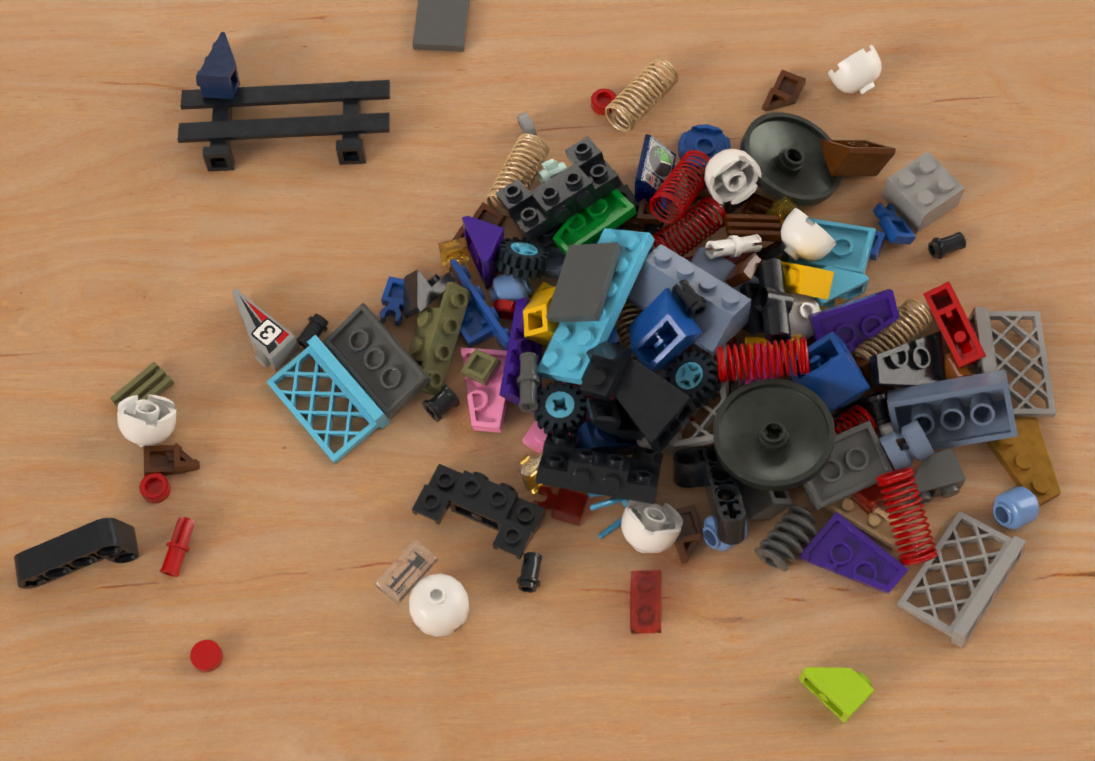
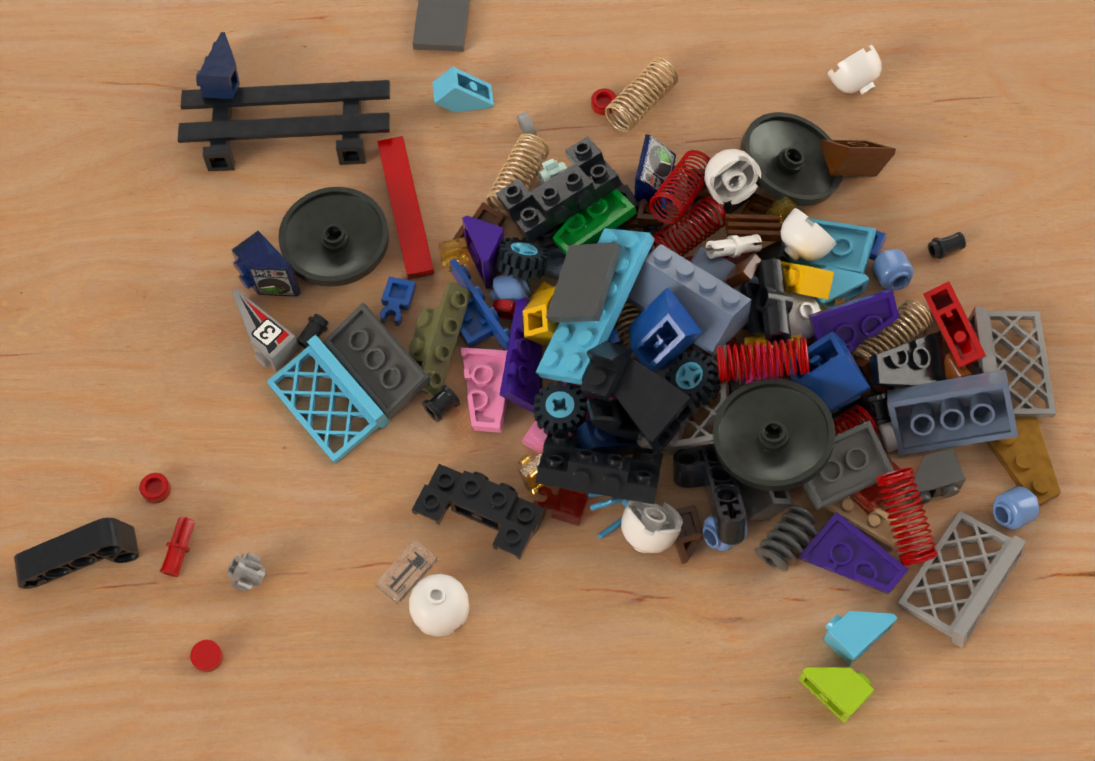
olive tile [110,362,174,407] -> none
white cylinder [117,395,176,447] -> none
reddish brown slope [143,443,200,477] -> none
black slope [404,270,456,318] -> none
olive tile [461,348,501,386] -> none
black pin [516,552,542,593] -> none
dark grey pin [517,352,540,412] -> none
clear red slope [630,570,663,634] -> none
black pin [672,279,707,317] -> none
blue tile [678,124,731,169] -> none
reddish brown slope [762,70,806,111] -> none
blue plate [873,202,916,245] -> none
sand blue wheel [879,420,935,470] -> none
light grey brick [881,152,965,233] -> none
none -> light grey gear [227,552,265,592]
none -> clear blue slope [232,231,301,297]
none -> pearl dark grey dish [278,187,389,287]
none -> red tile [377,136,434,280]
none -> medium azure slope [432,66,494,112]
none -> medium azure slope [823,611,898,667]
none -> medium blue head [872,249,914,290]

